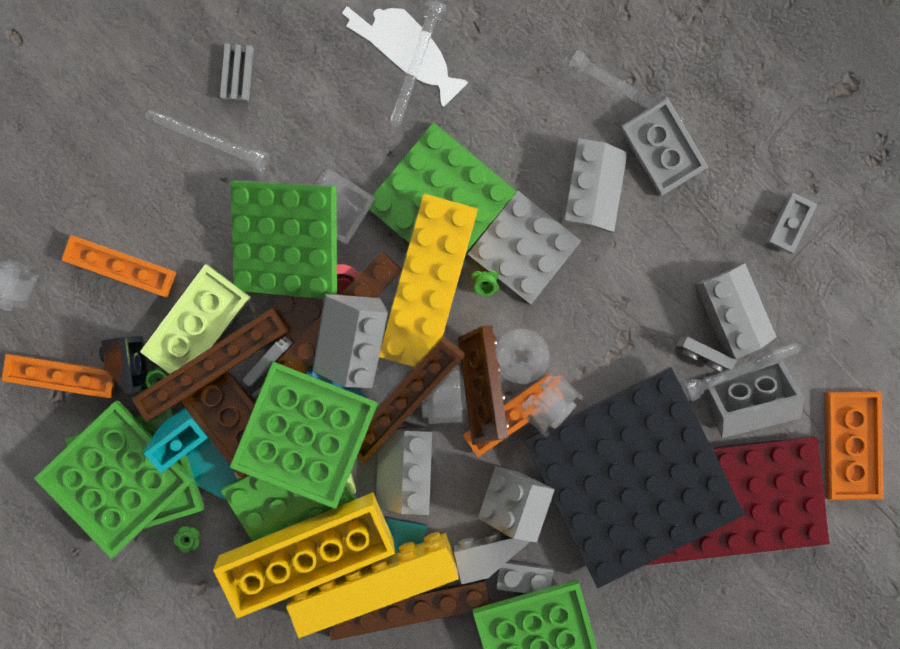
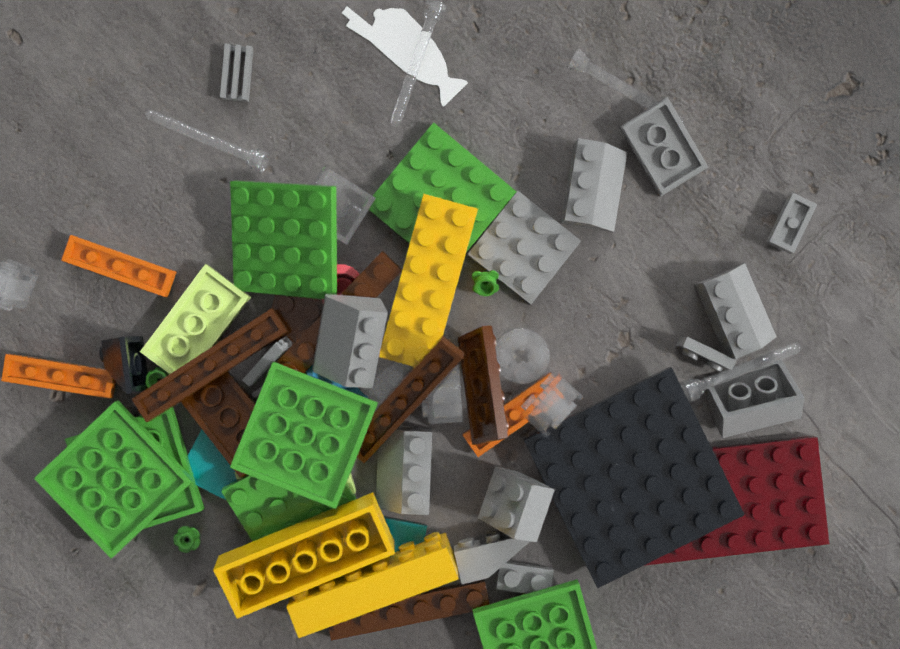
teal slope [143,407,208,473] -> none
orange tile [824,391,883,500] -> none

